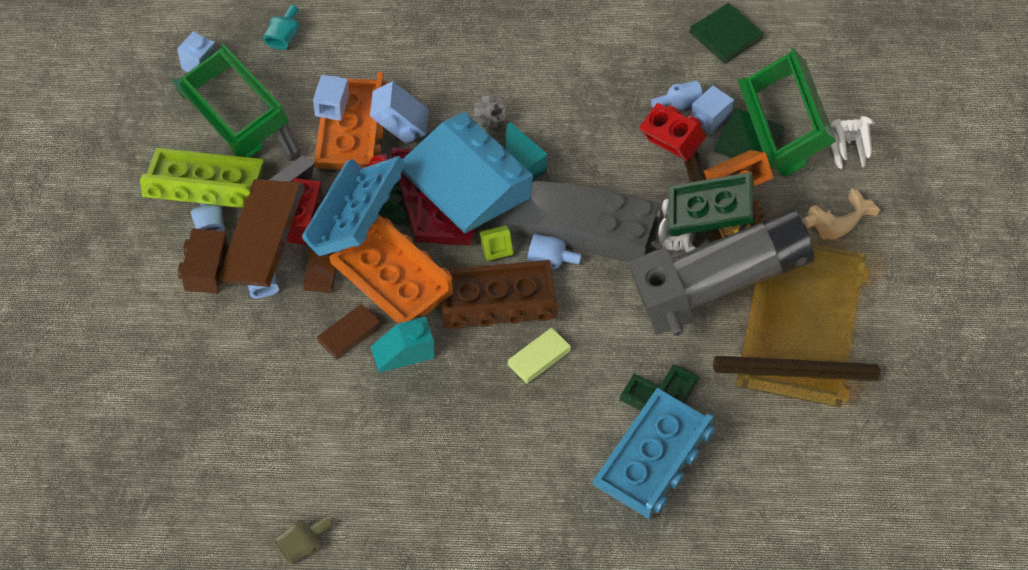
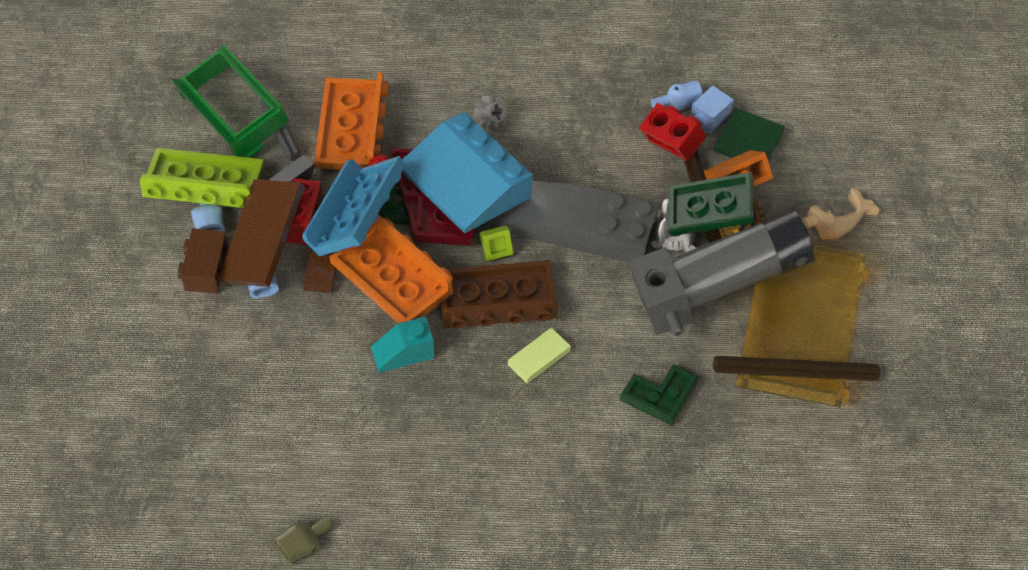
light blue brick [177,32,216,72] -> none
teal piece [263,5,300,50] -> none
light blue brick [313,75,349,121] -> none
reddish brown tile [317,304,380,360] -> none
light blue brick [370,81,429,144] -> none
teal slope [505,122,548,181] -> none
light blue piece [527,233,582,269] -> none
dark azure bracket [593,388,716,519] -> none
dark green tile [690,2,764,64] -> none
green piece [737,48,836,177] -> none
white piece [831,116,875,169] -> none

